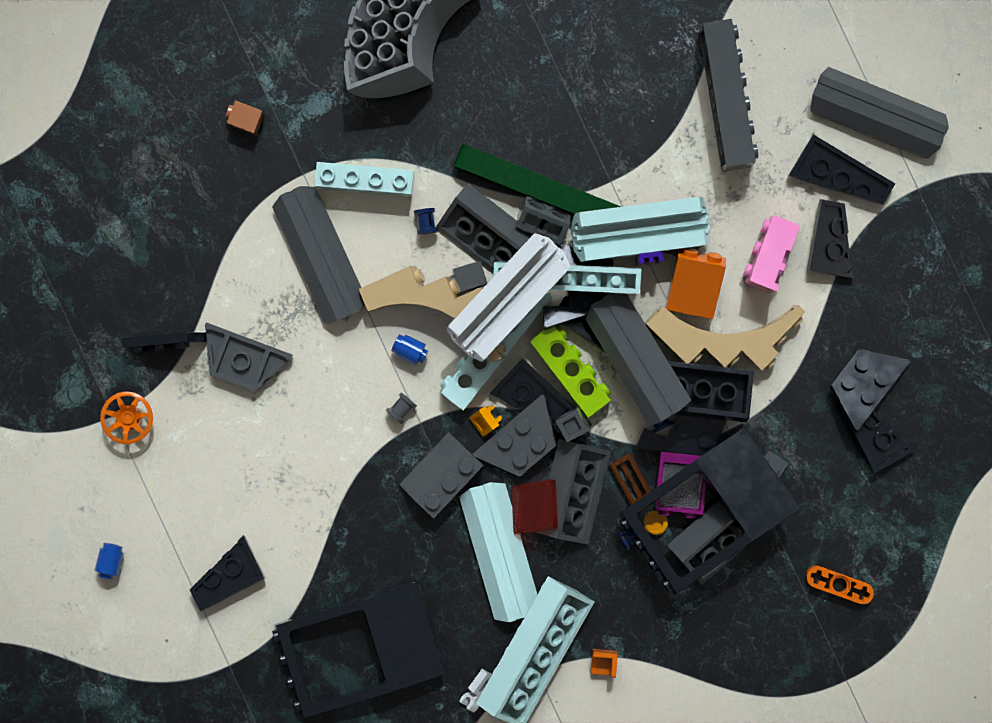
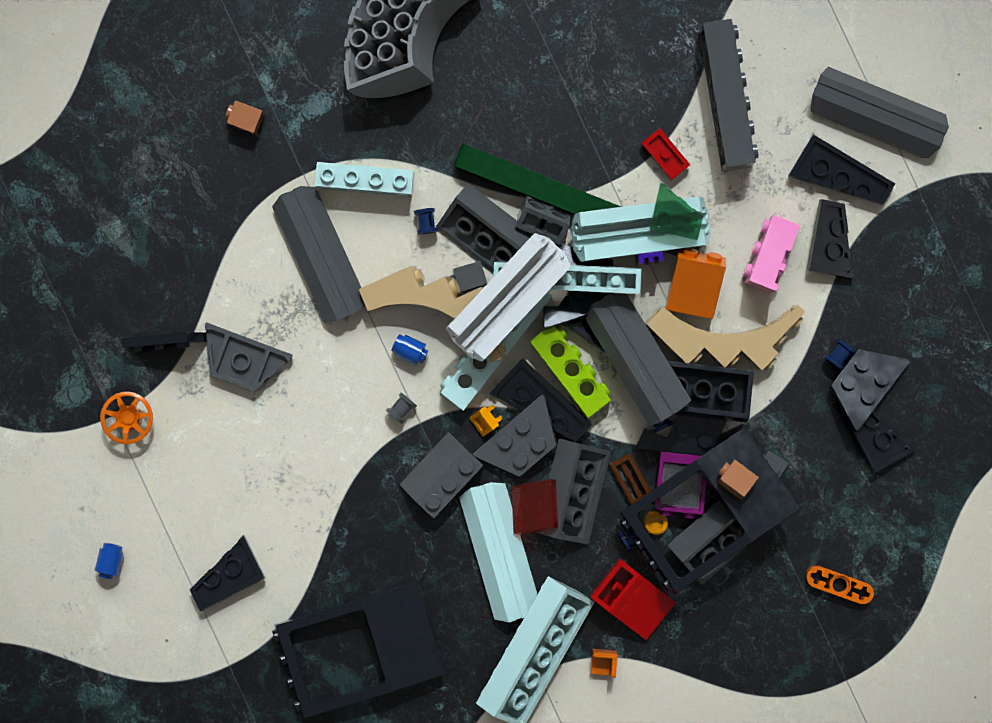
white plate [460,669,492,712] -> none
dark grey brick [556,406,590,442] -> none
none -> red slope [590,558,676,640]
none -> red plate [641,128,691,181]
none -> clear green wing [649,183,703,240]
none -> nougat brick [718,460,759,500]
none -> dark blue bush [824,339,856,371]

